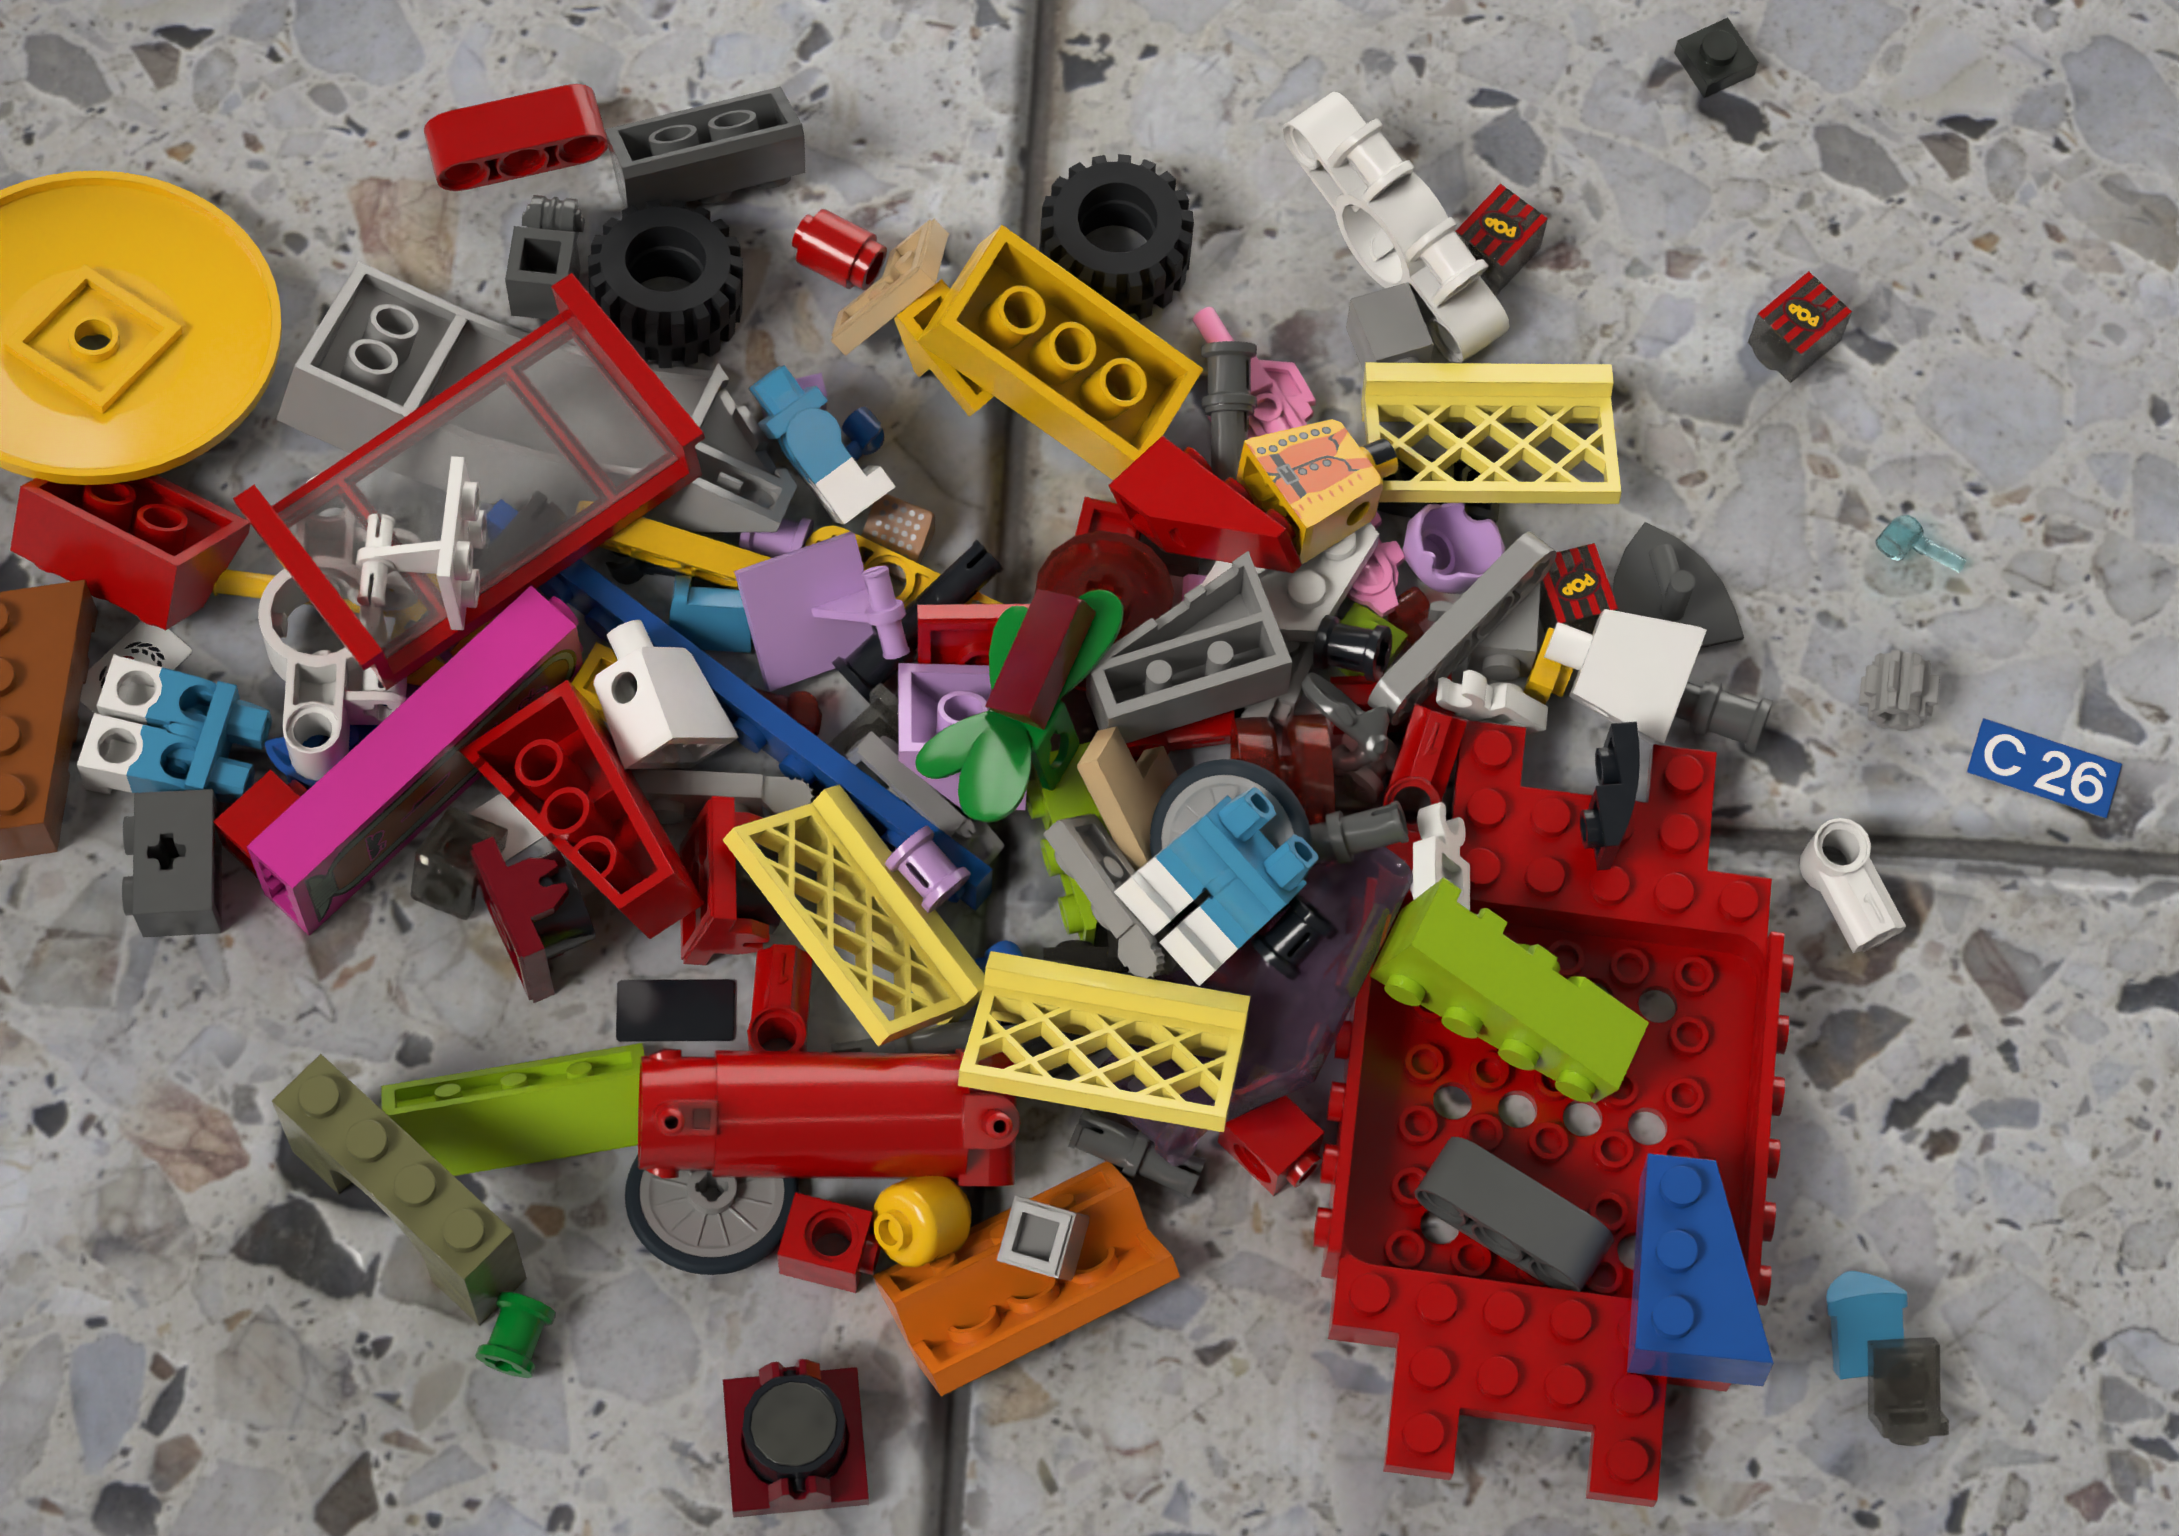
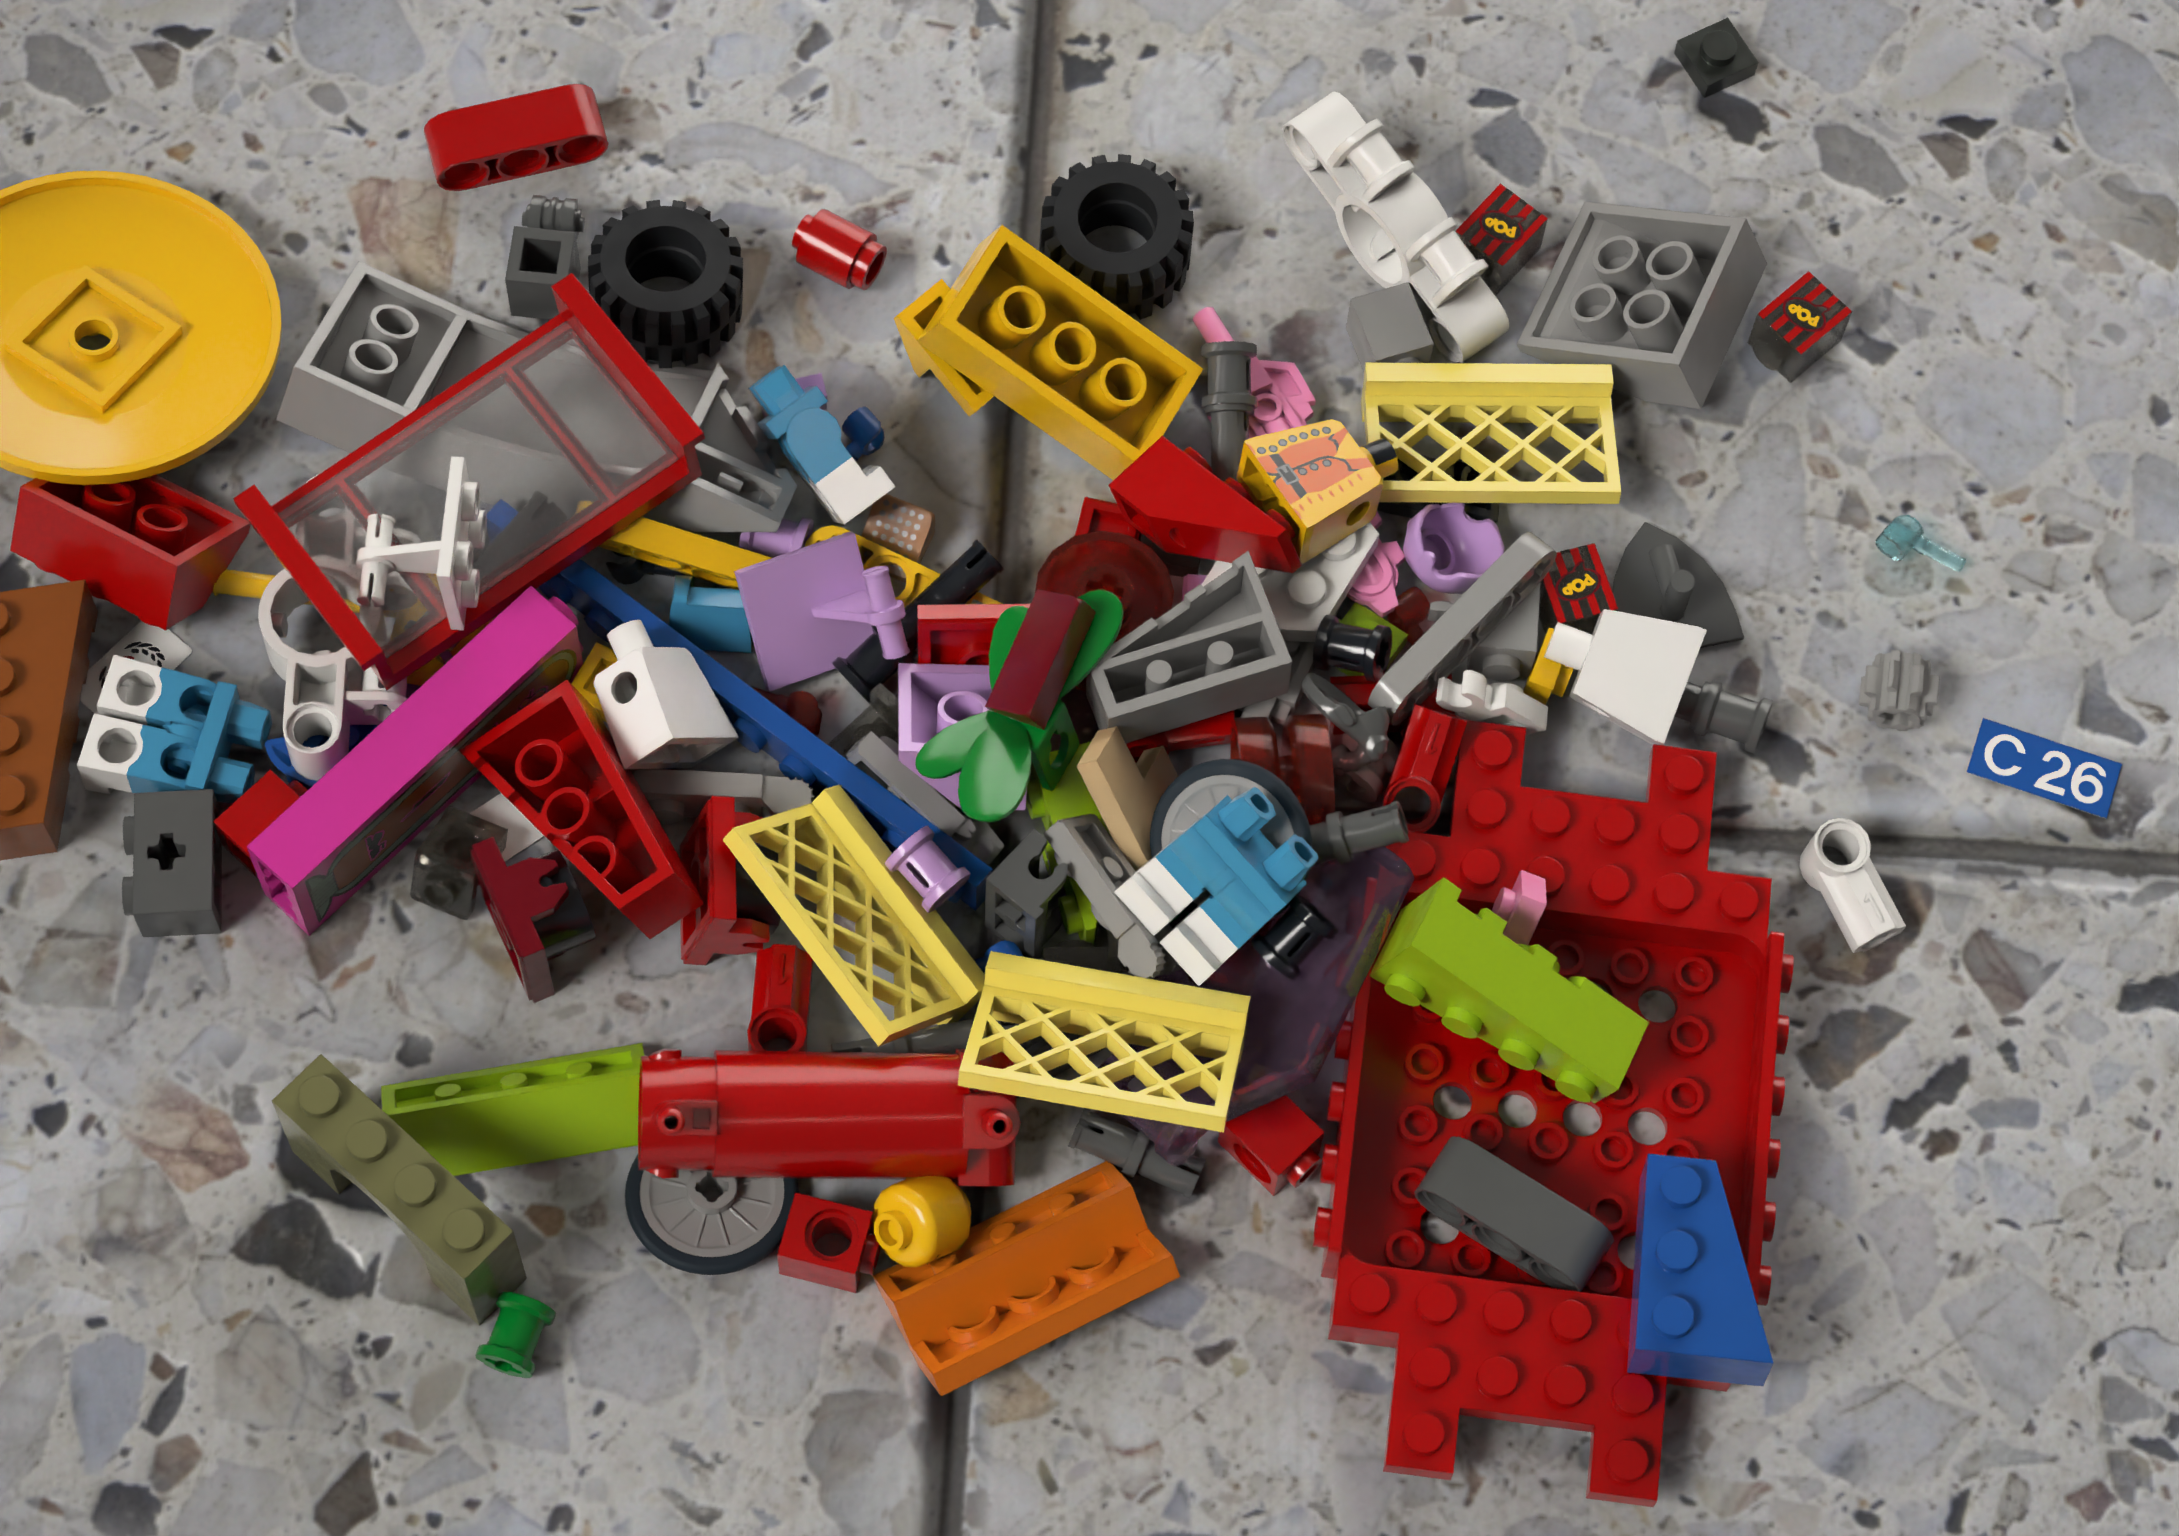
dark grey slope [604,86,805,210] -> none
black sticker [616,979,734,1042] -> none
piece [723,1359,869,1518] -> none
tan tile [831,218,949,356] -> none
light grey slope [997,1196,1090,1281] -> none
white plate [1409,802,1470,910] -> none
black slope [1580,721,1640,870] -> none
dark azure tile [1826,1271,1908,1380] -> none
clear smoke bracket [1867,1337,1949,1446] -> none
none -> dark grey hinge [985,829,1068,959]
none -> bright pink plate [1492,870,1547,945]
none -> light grey slope [1516,202,1767,409]

